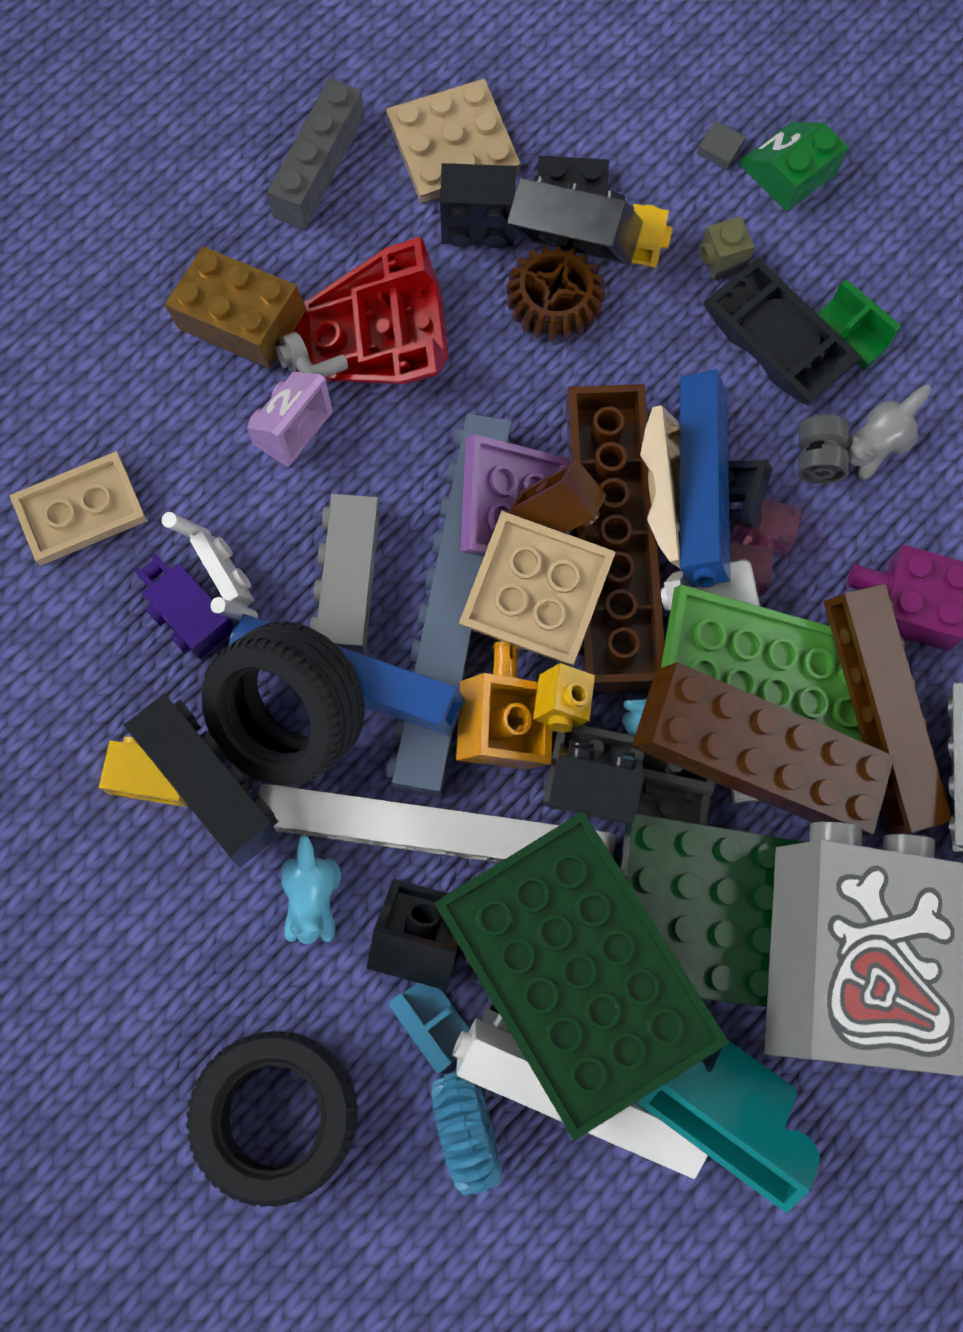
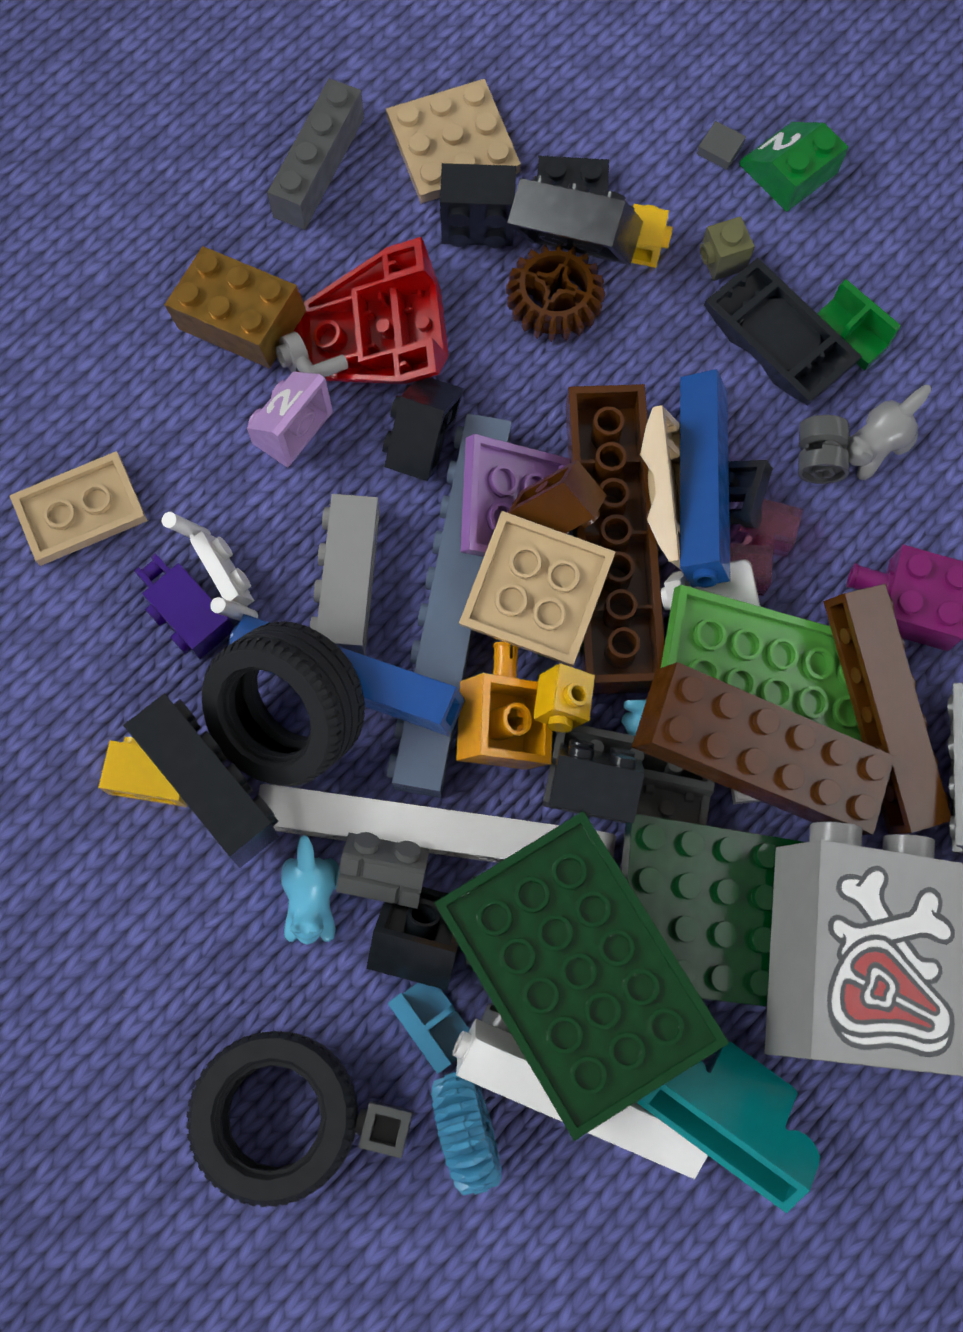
none -> dark grey brick [336,832,430,909]
none -> dark grey brick [354,1100,414,1158]
none -> black brick [382,377,464,481]

